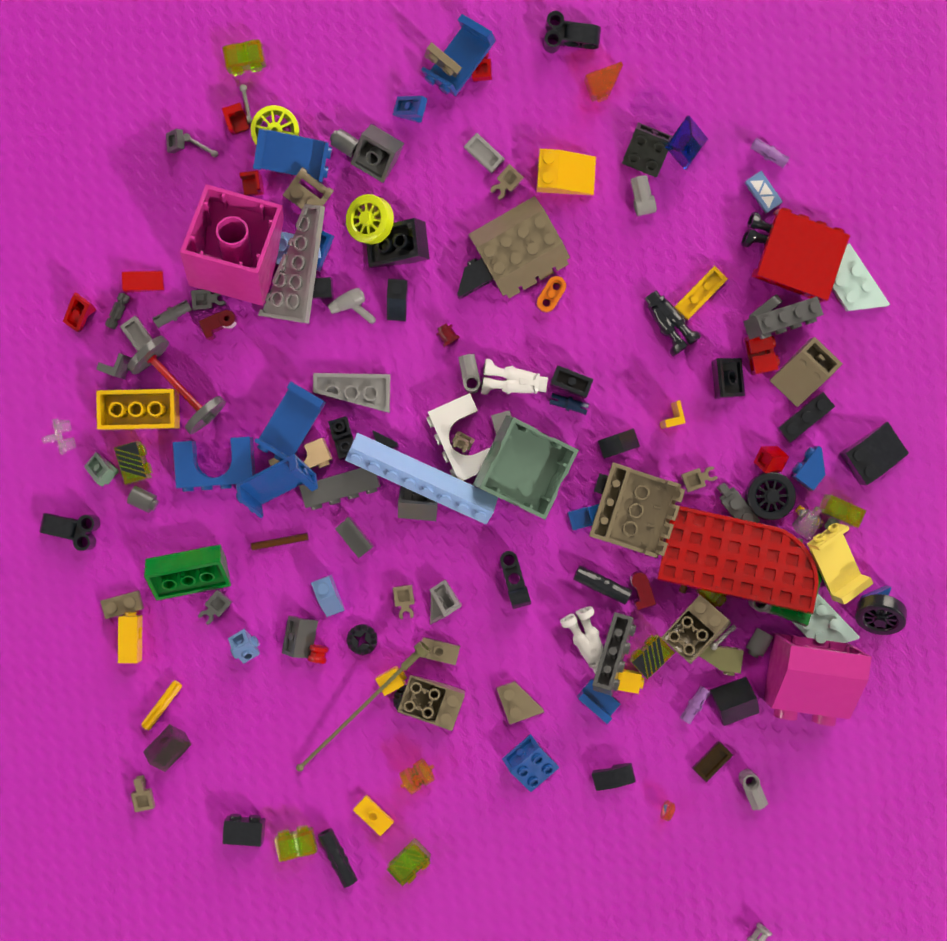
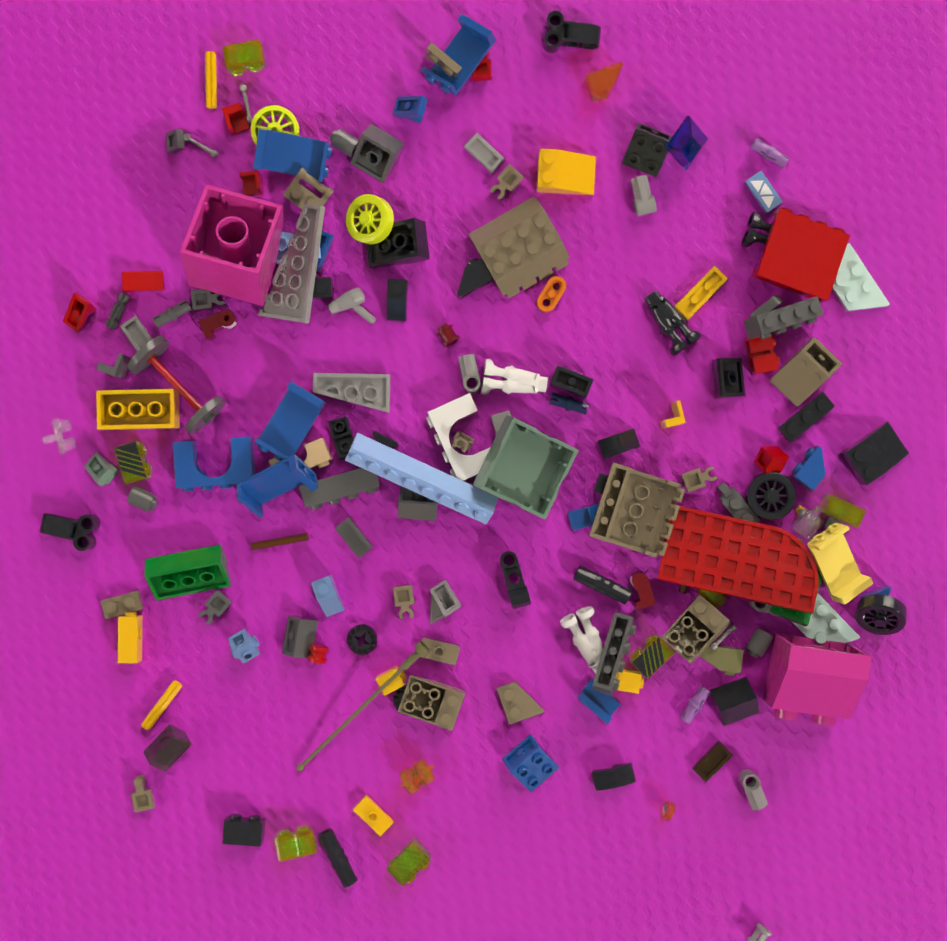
none -> yellow axle [205,51,217,109]

